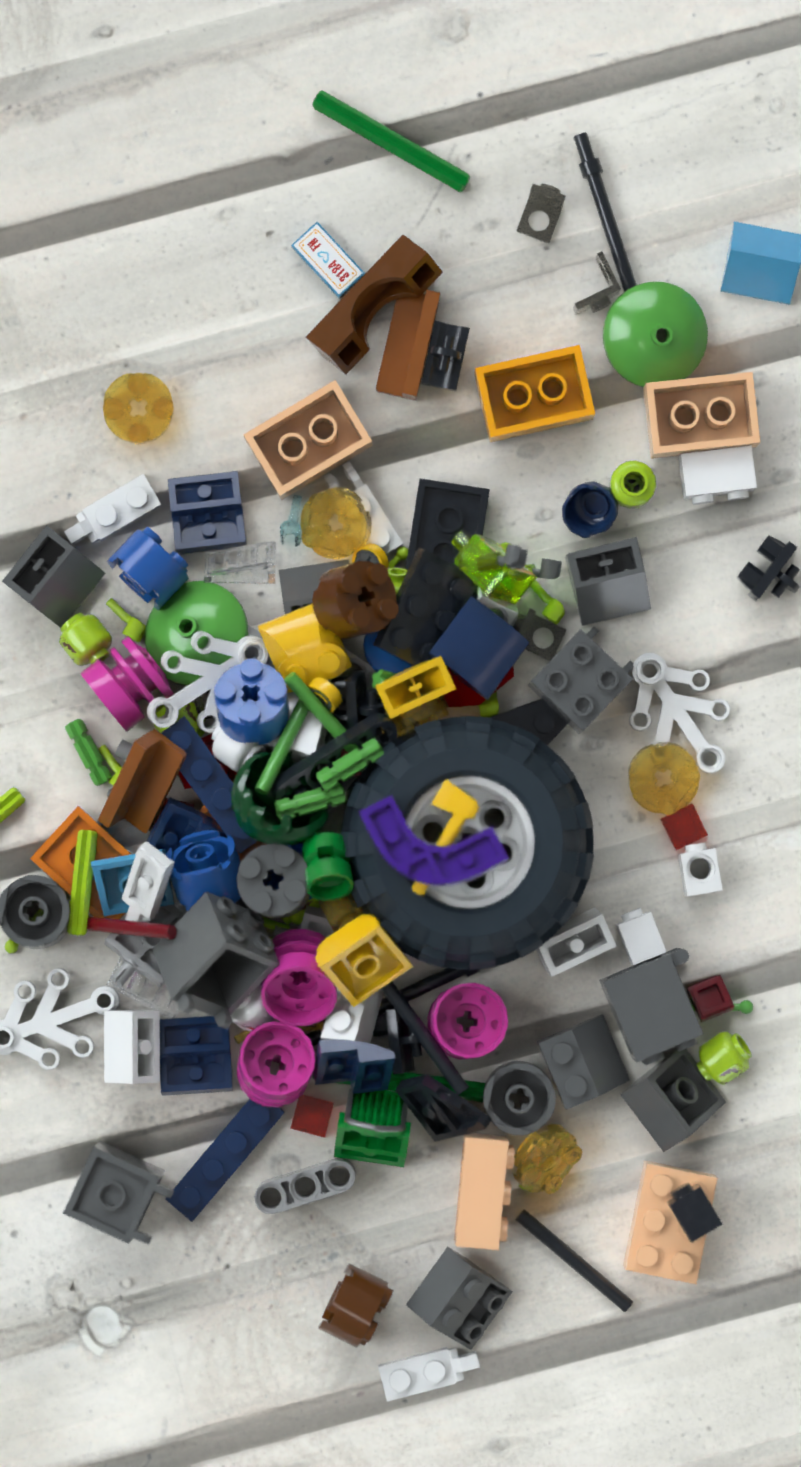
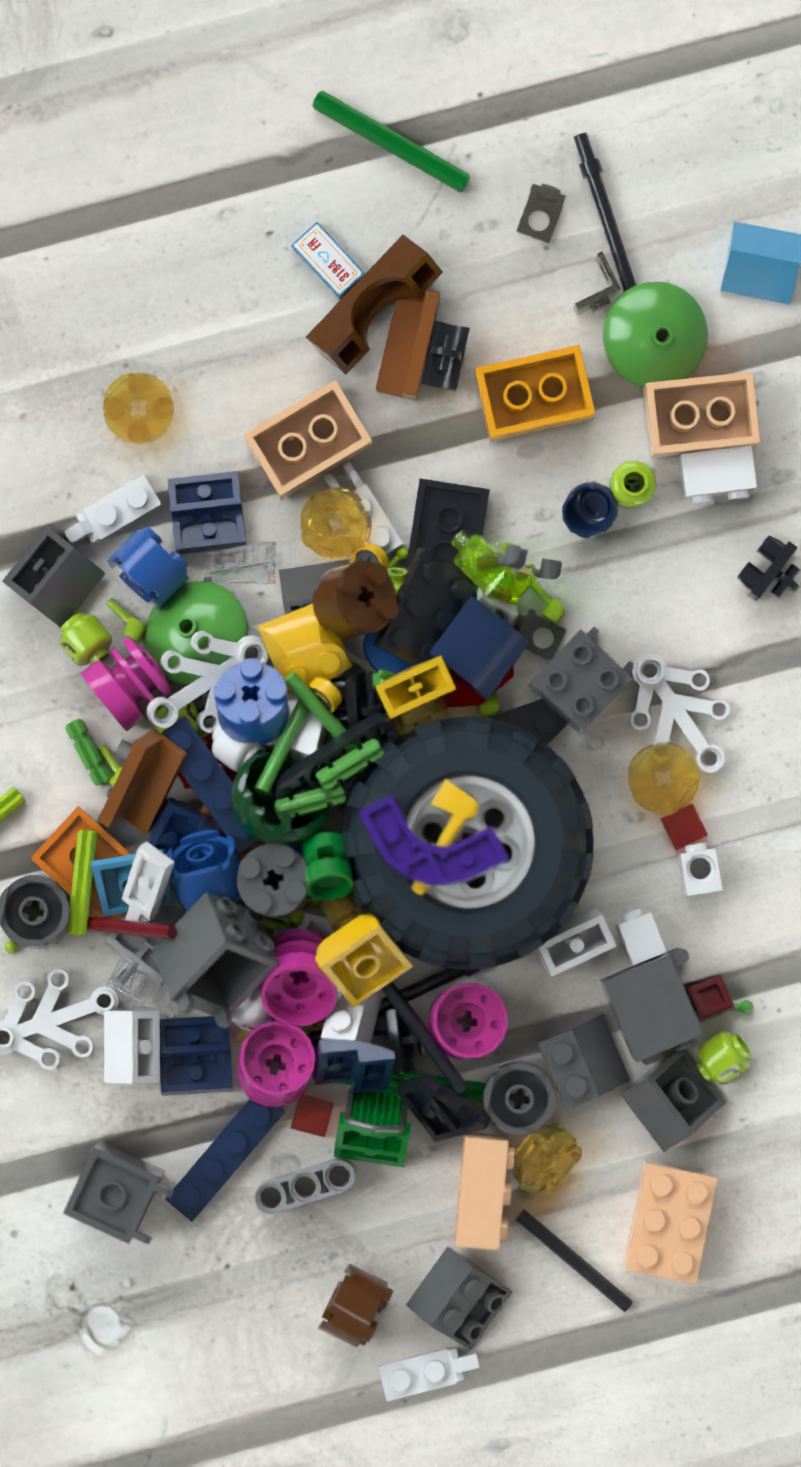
clear light blue hand [280,495,302,547] -> none
dark grey slope [565,537,651,626] -> none
black brick [667,1182,723,1243] -> none

